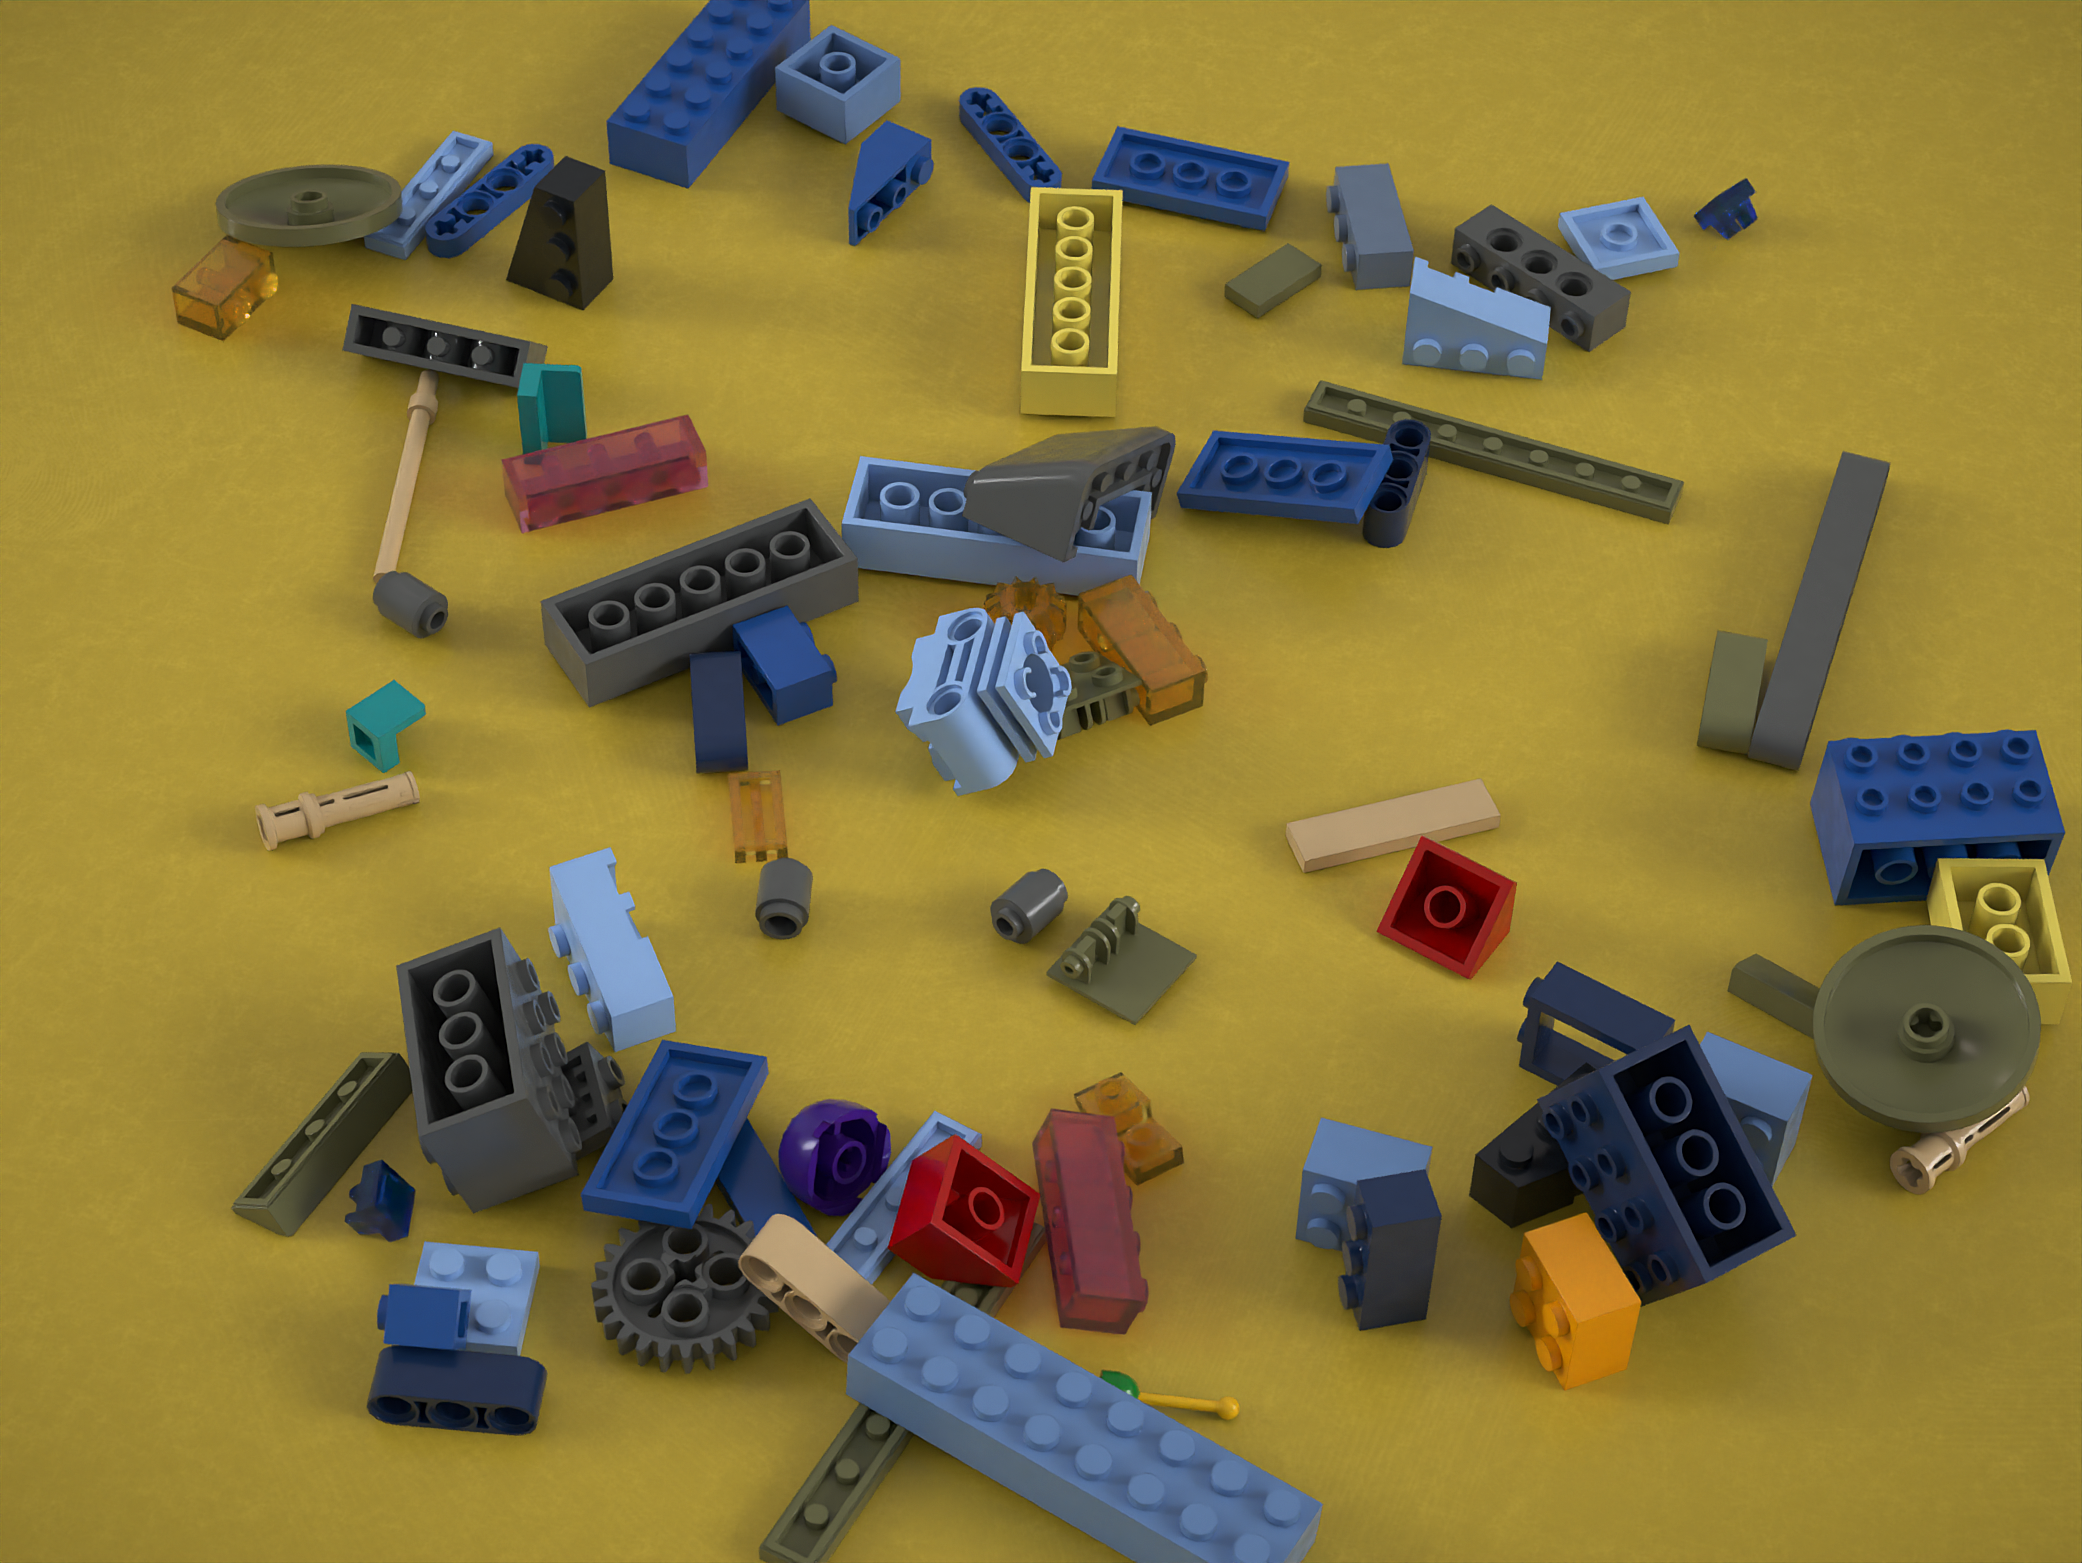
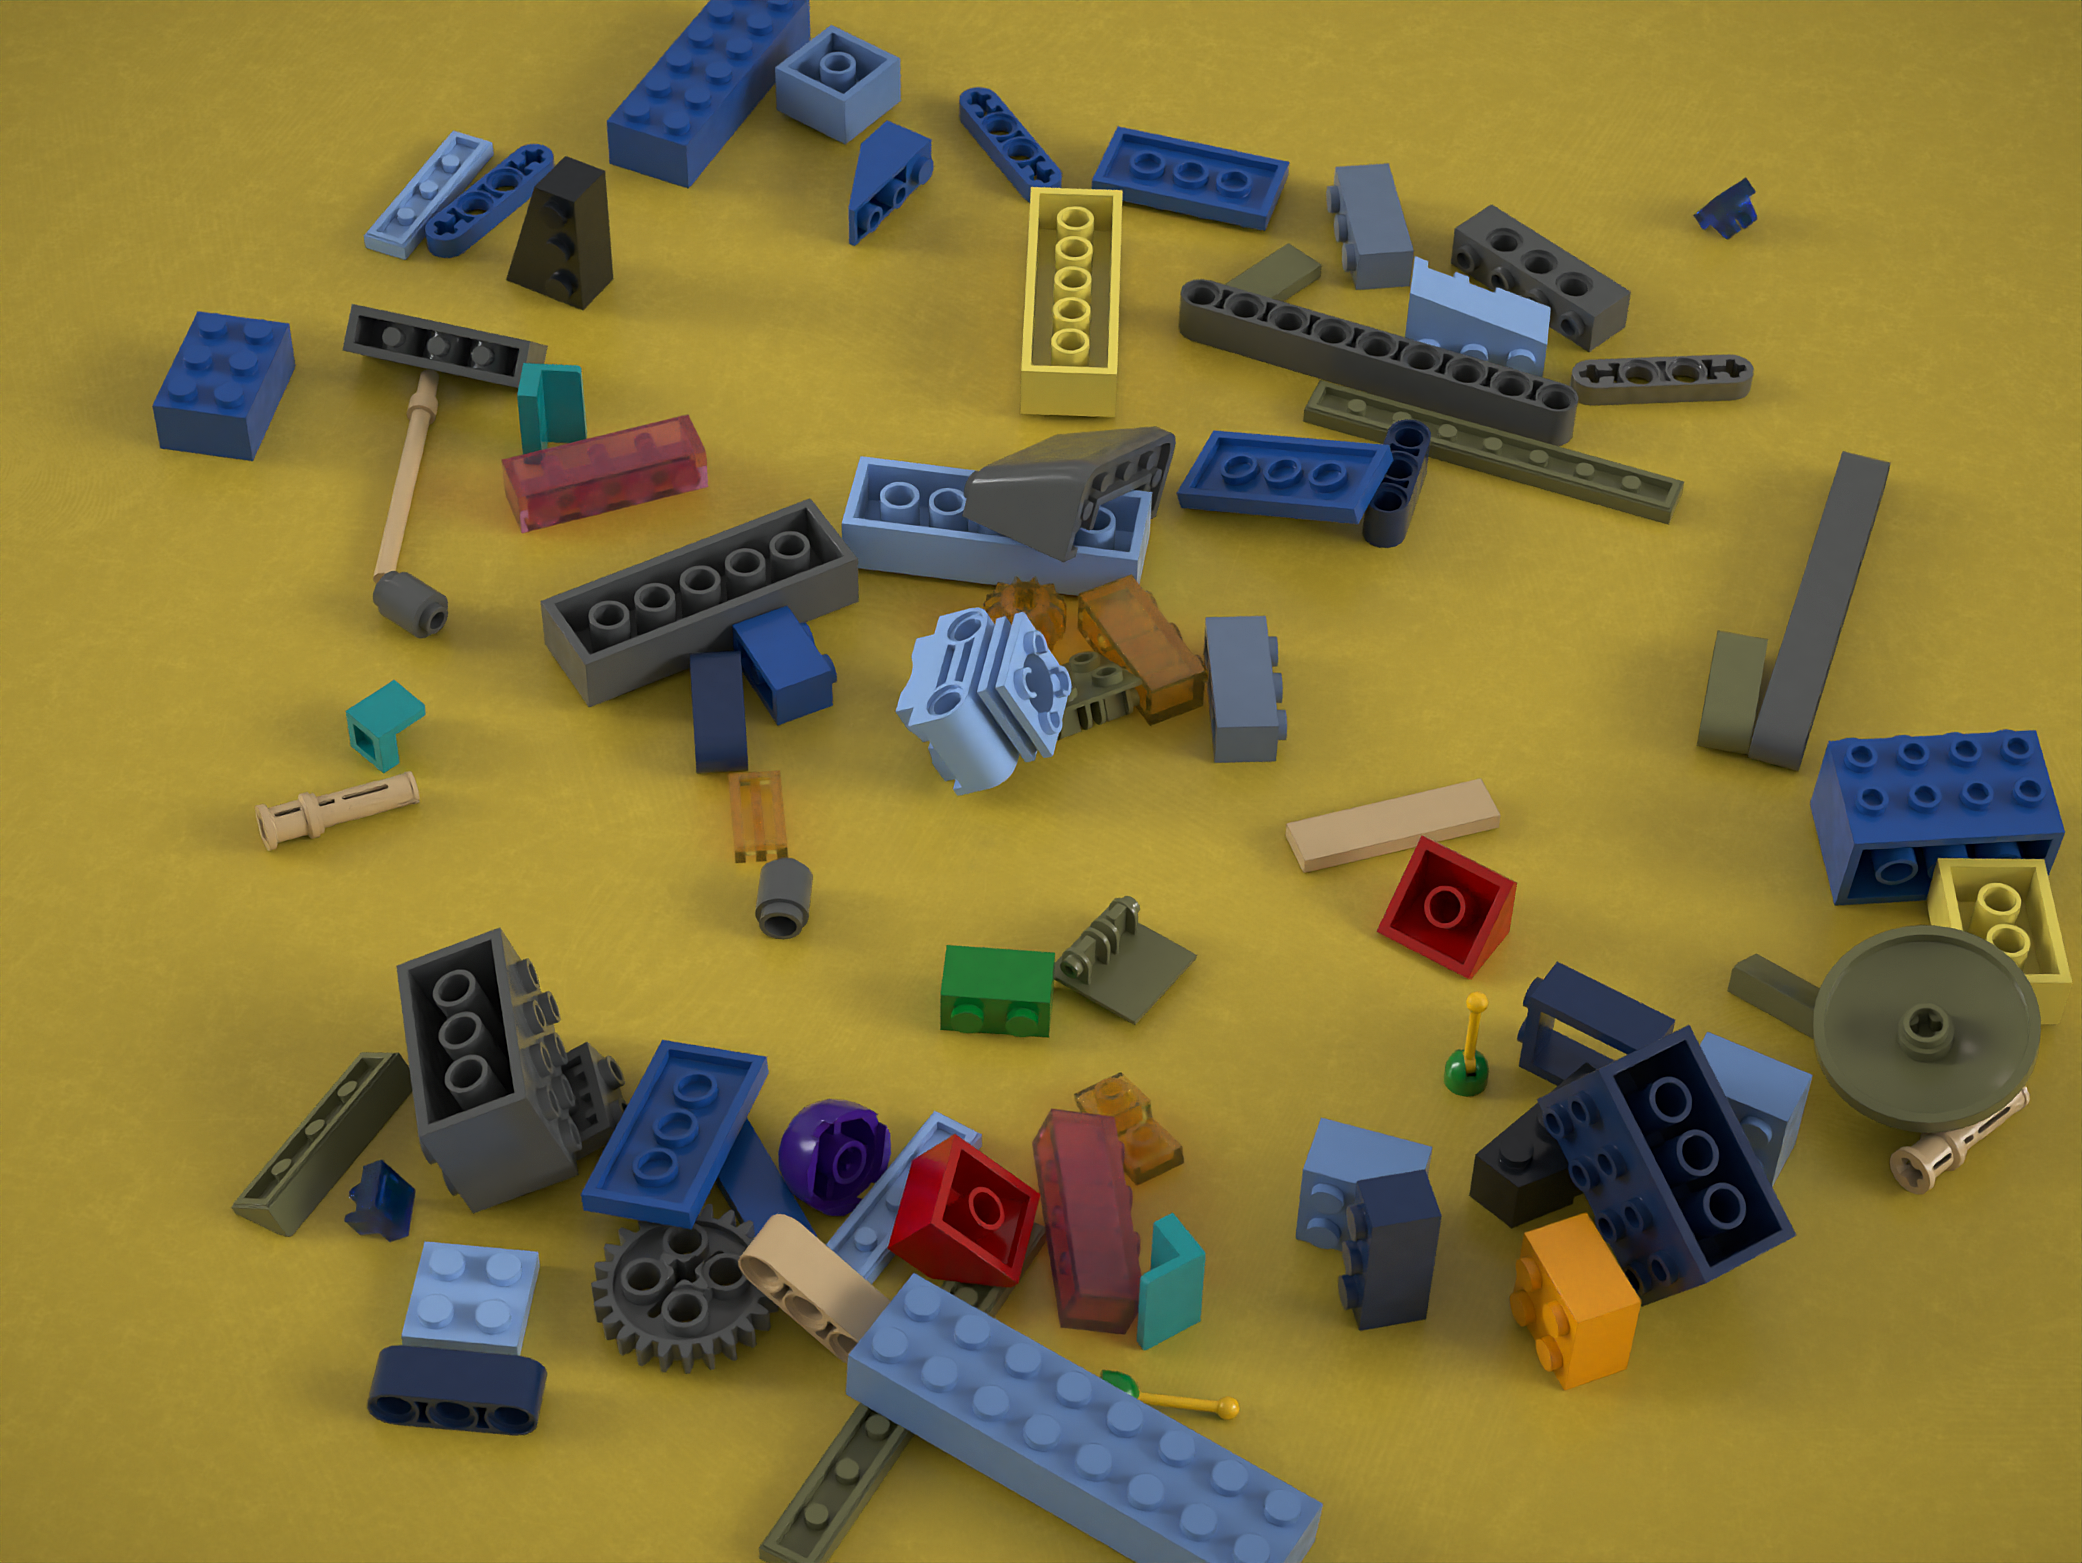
clear yellow brick [171,235,278,341] -> none
olive dish [216,165,403,247] -> none
blue brick [377,1284,472,1350] -> none
light blue wedge [548,847,676,1052] -> none
dark grey brick [990,869,1068,944] -> none
light blue plate [1558,197,1680,280] -> none
none -> blue brick [152,311,296,461]
none -> green brick [940,945,1055,1038]
none -> teal panel [1137,1213,1206,1350]
none -> dark grey beam [1178,279,1578,446]
none -> sand blue brick [1203,616,1287,763]
none -> hinge [1444,991,1489,1097]
none -> flat silver beam [1570,354,1754,406]

